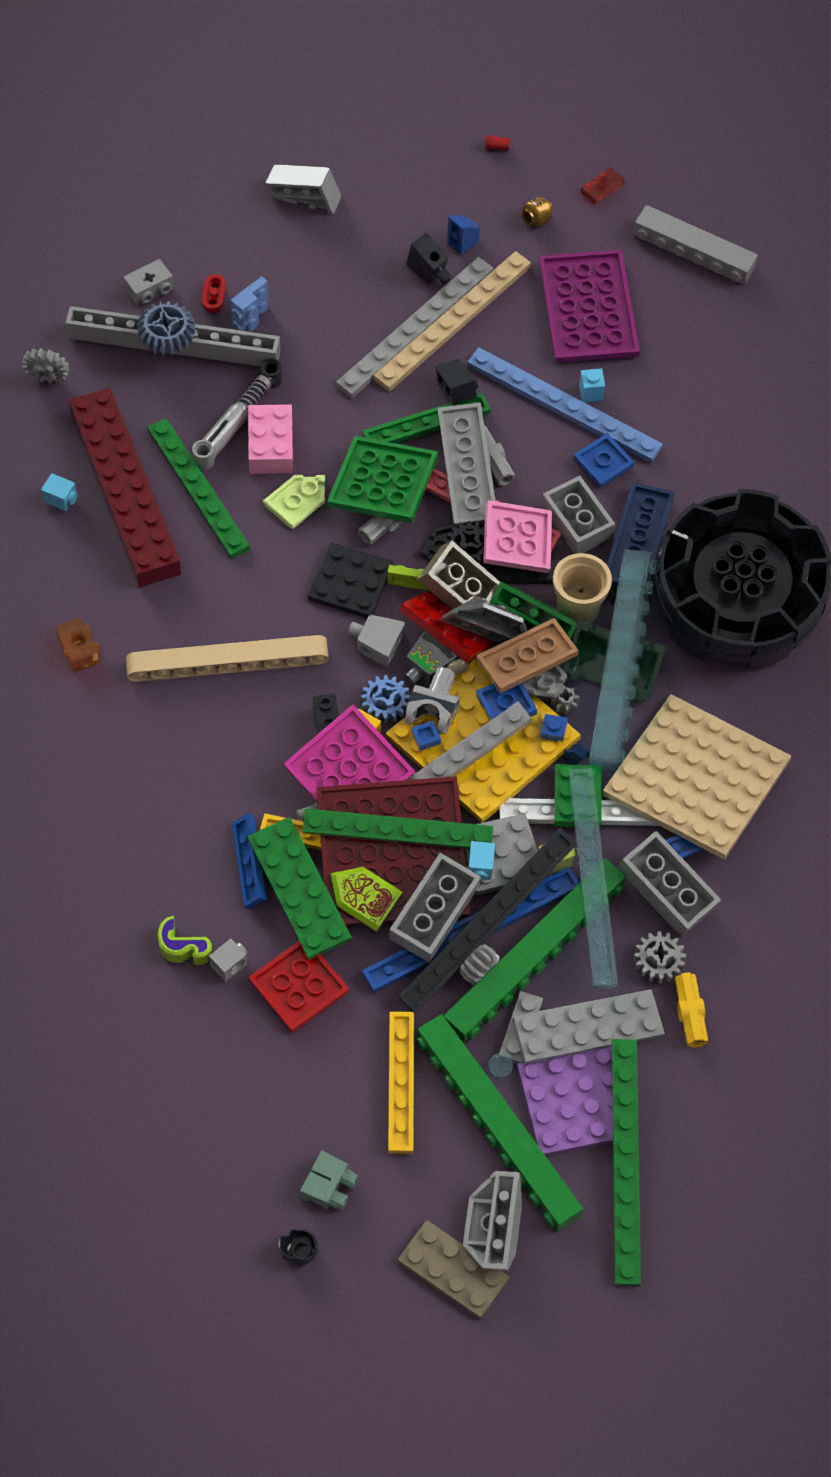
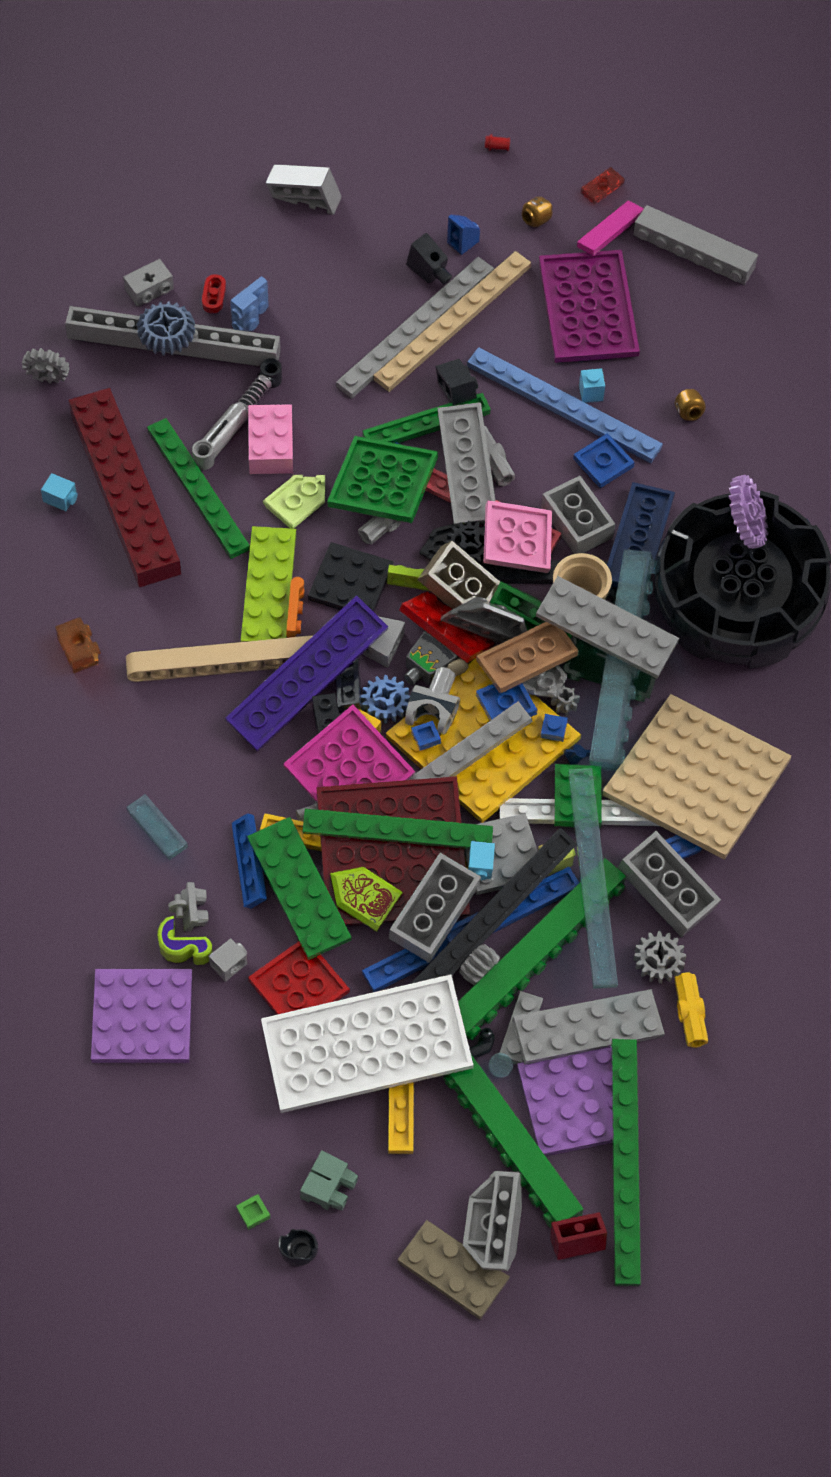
none -> medium lavender plate [91,969,192,1063]
none -> clear light blue plate [127,794,188,860]
none -> light grey hips [168,882,208,931]
none -> dark purple plate [225,595,389,752]
none -> bright green plate [236,1194,270,1230]
none -> lime plate [241,526,296,642]
none -> white plate [261,975,474,1113]
none -> orange plate [286,577,305,638]
none -> black plate [336,658,362,713]
none -> black arm [469,1028,495,1058]
none -> light grey plate [536,576,679,679]
none -> dark red brick [550,1212,607,1260]
none -> dark pink tile [577,200,644,256]
none -> pearl gold head [674,389,706,421]
none -> lavender gear [729,475,768,549]

